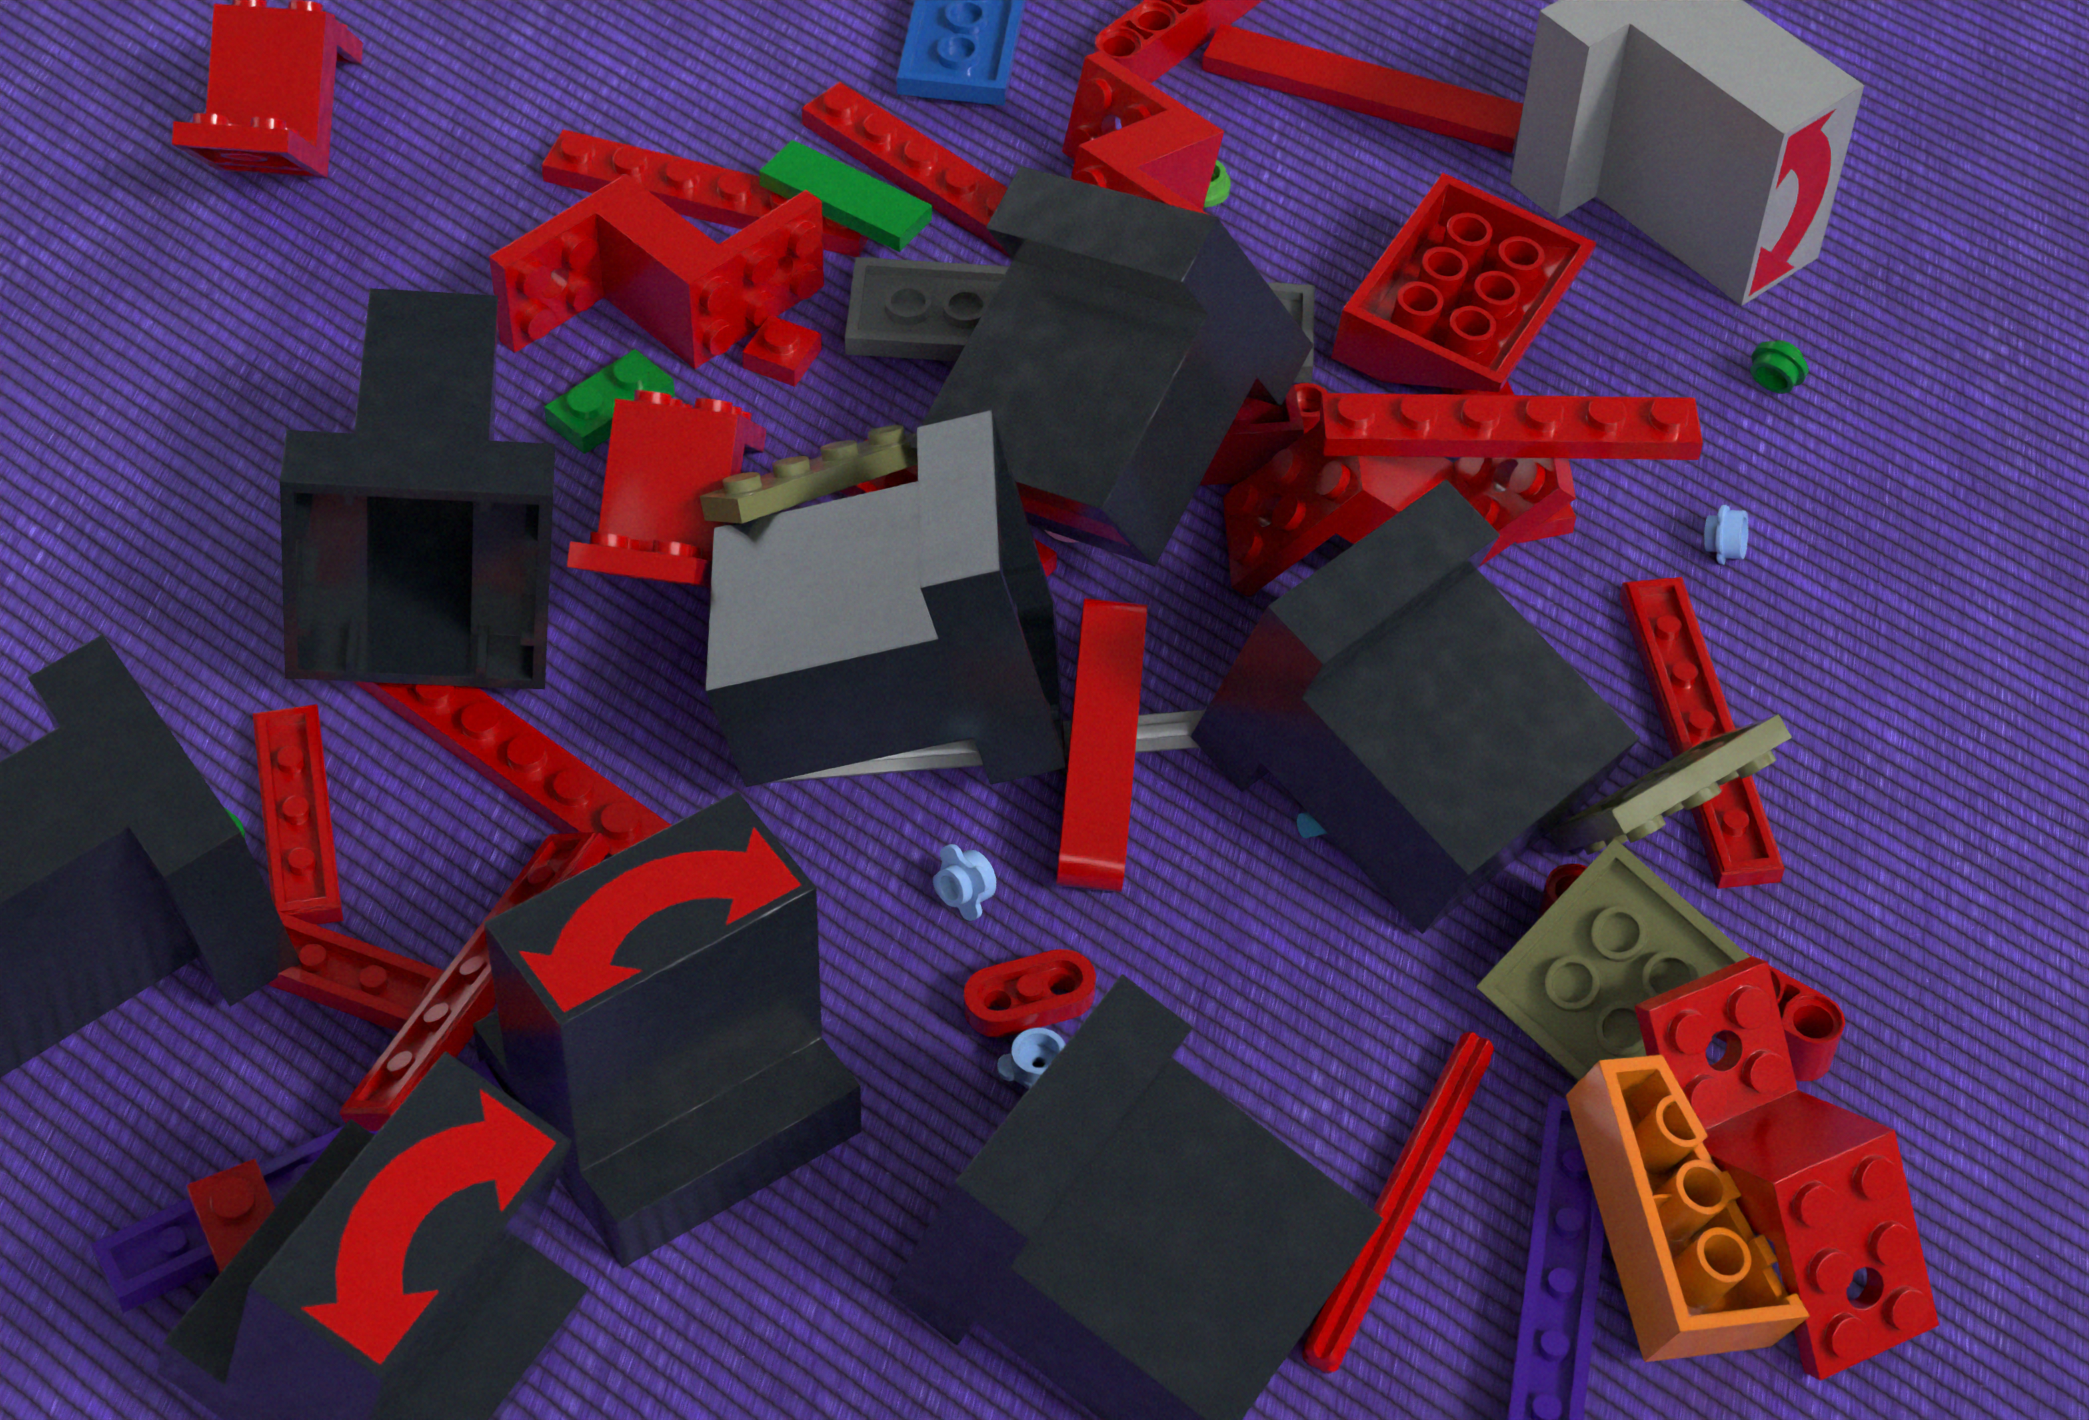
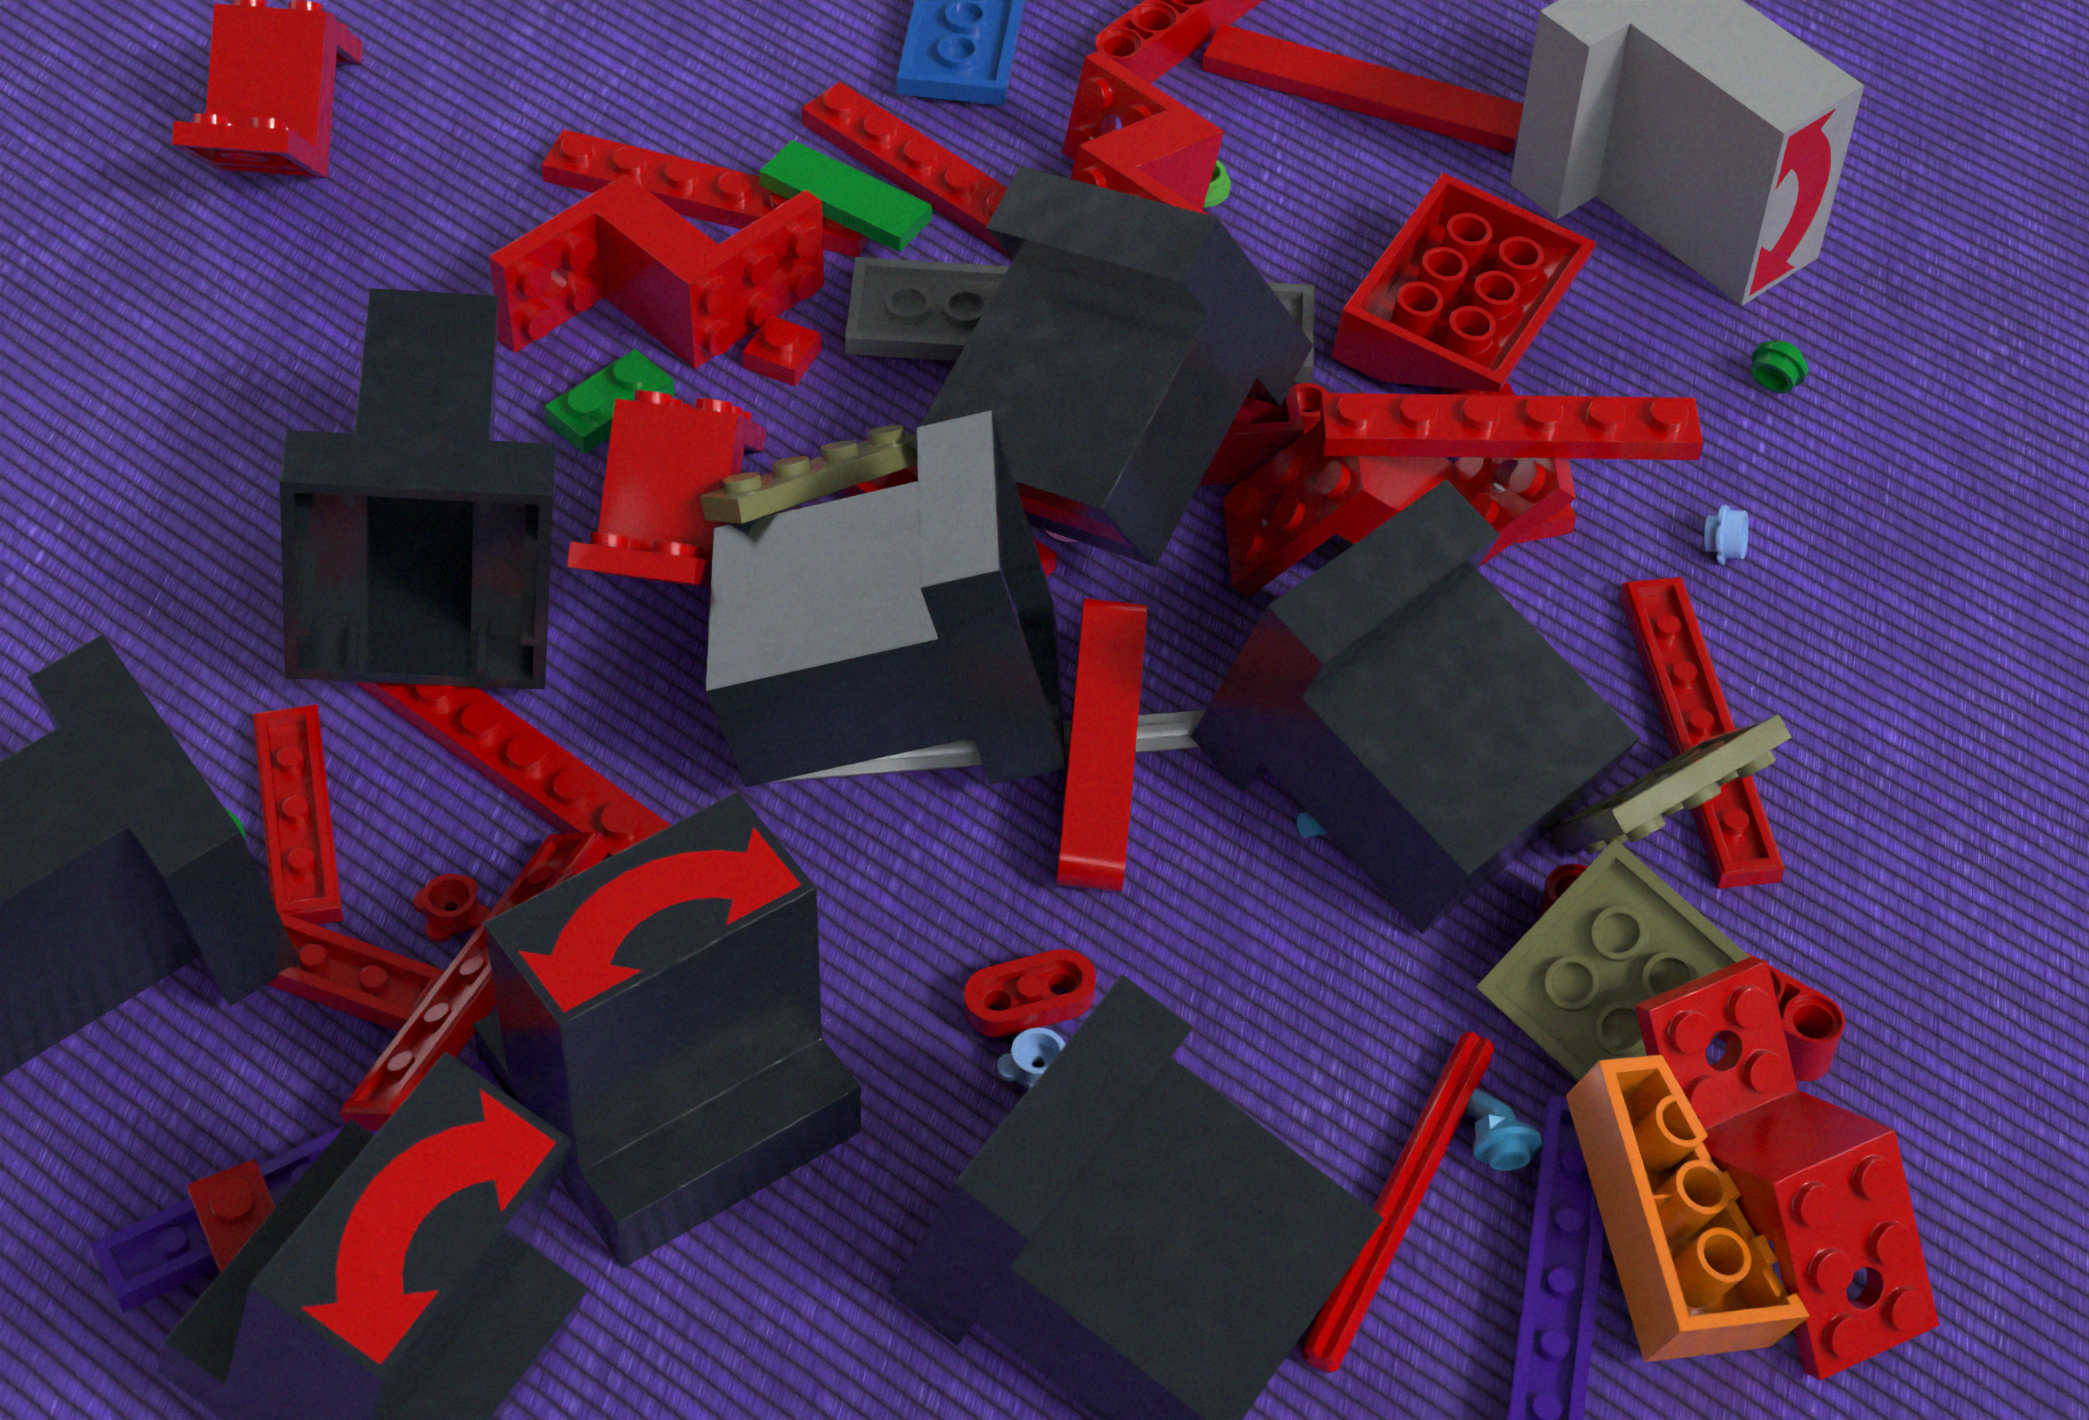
light blue plate [933,844,996,921] -> none
none -> red plate [413,873,489,942]
none -> dark azure plate [1465,1089,1543,1171]

